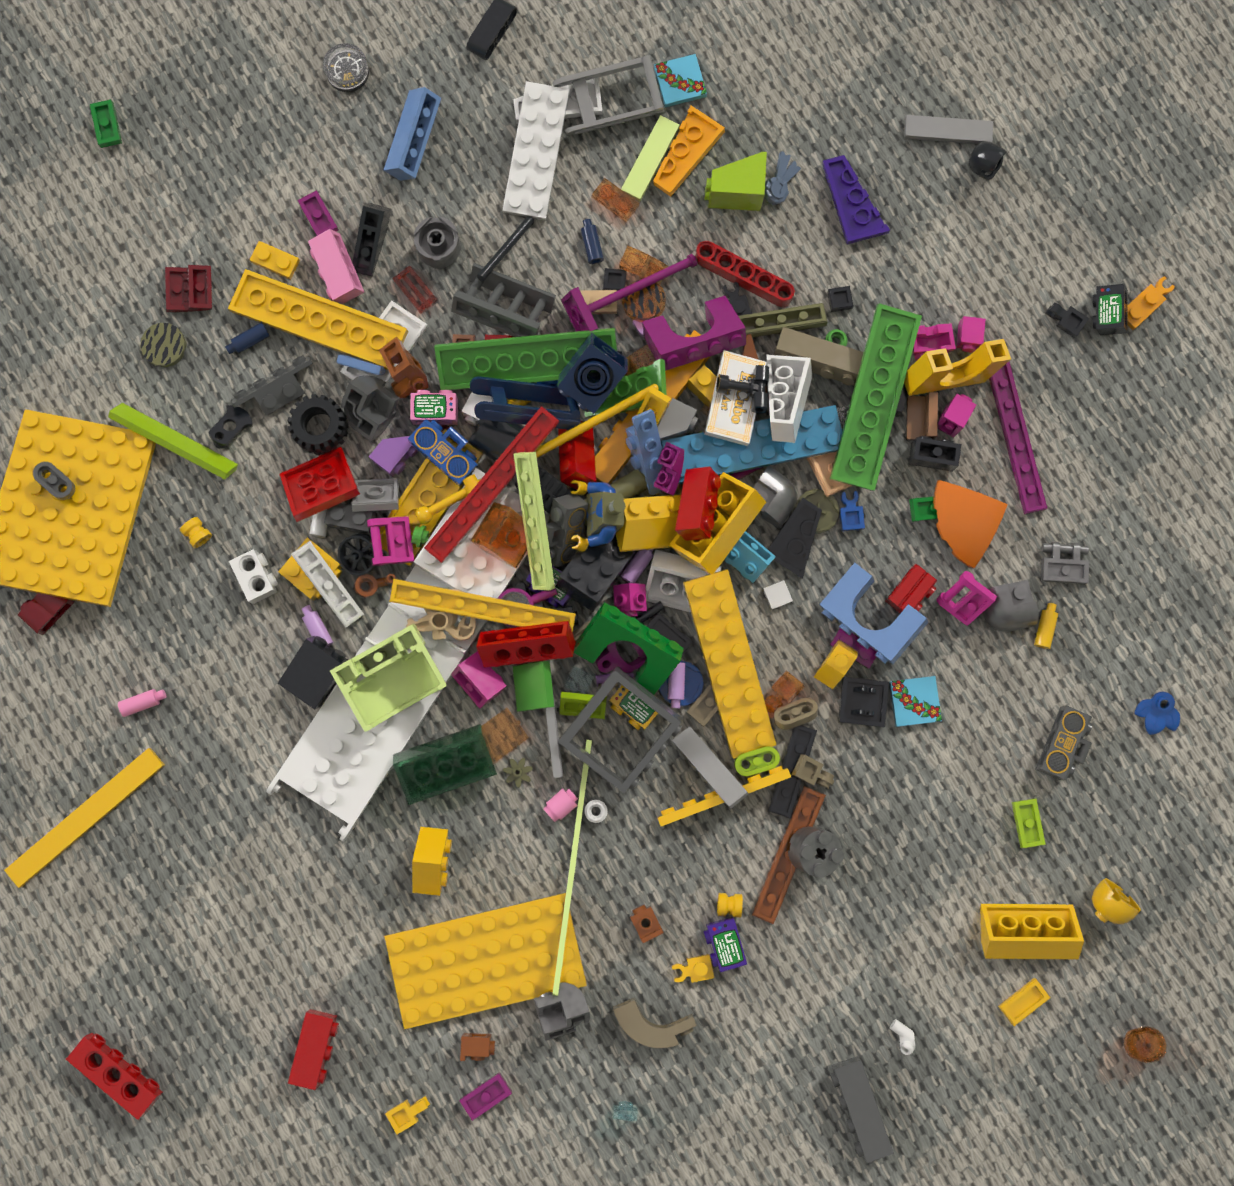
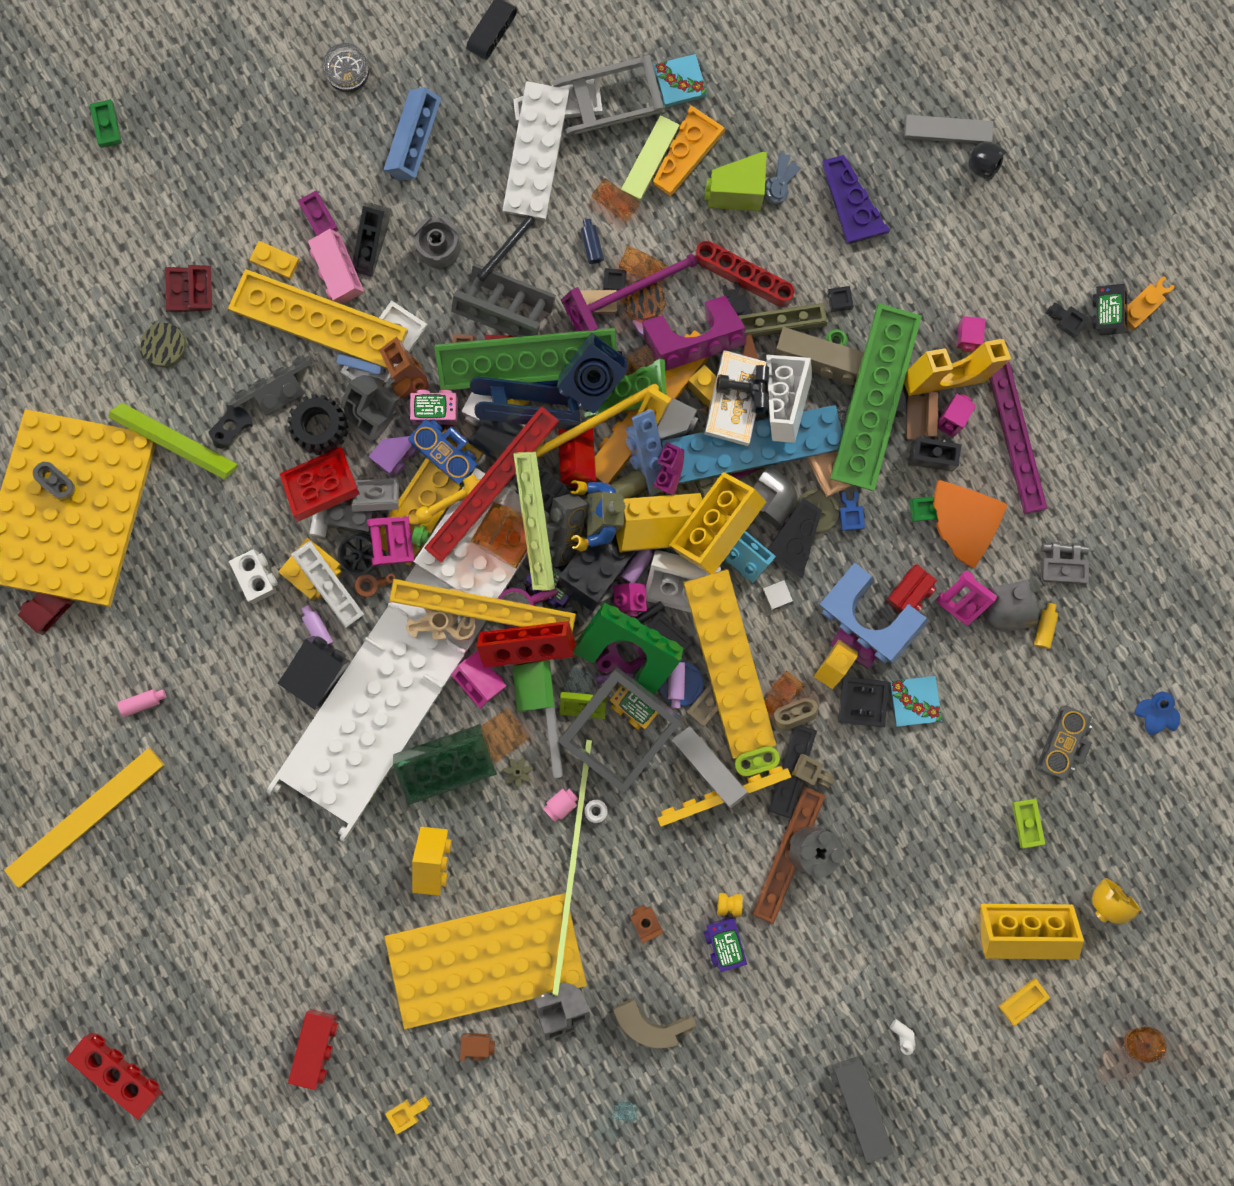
yellow wheel [180,517,212,548] -> none
dark blue cylinder [225,322,270,354] -> none
yellowish green piece [330,624,447,732] -> none
clear red tile [392,265,437,314] -> none
magenta plate [459,1072,512,1121] -> none
yellow plate [672,954,714,983] -> none
red brick [675,466,721,541] -> none
dark pink cylinder [912,323,956,361] -> none

